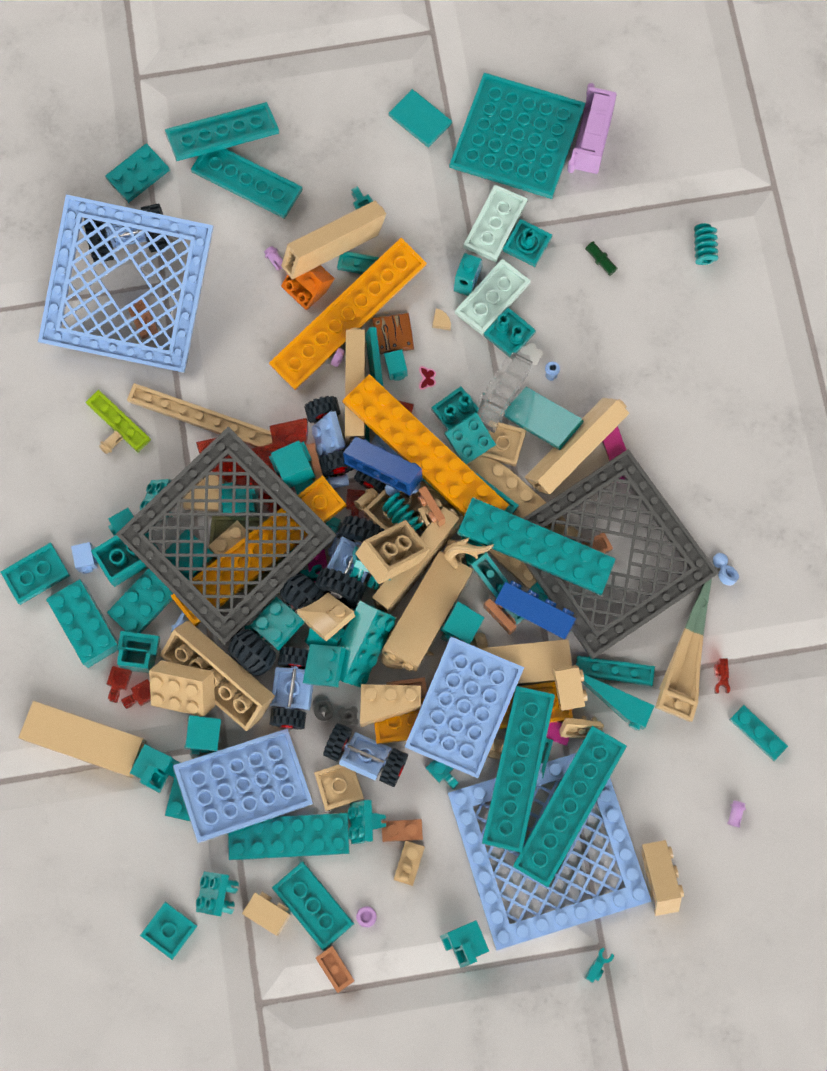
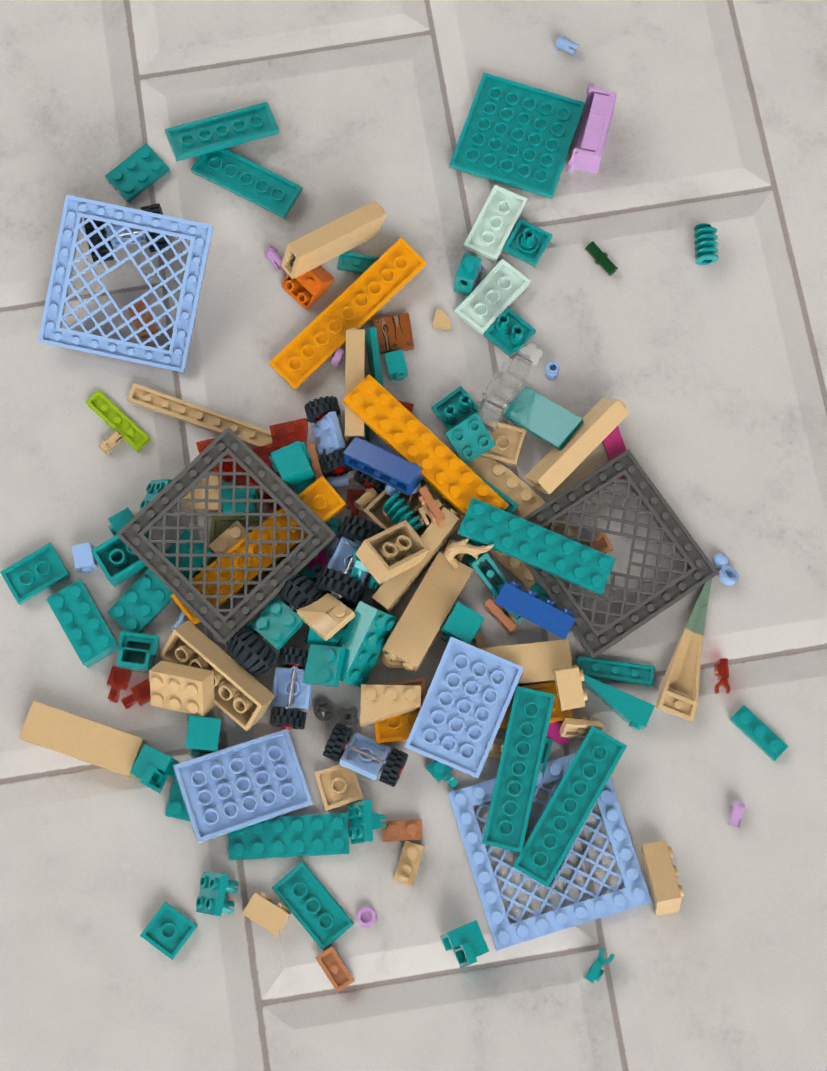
teal plate [351,186,373,210] -> none
teal tile [389,89,452,148] -> none
dark red sticker [419,366,436,390] -> none
none -> light blue pin [555,36,579,55]

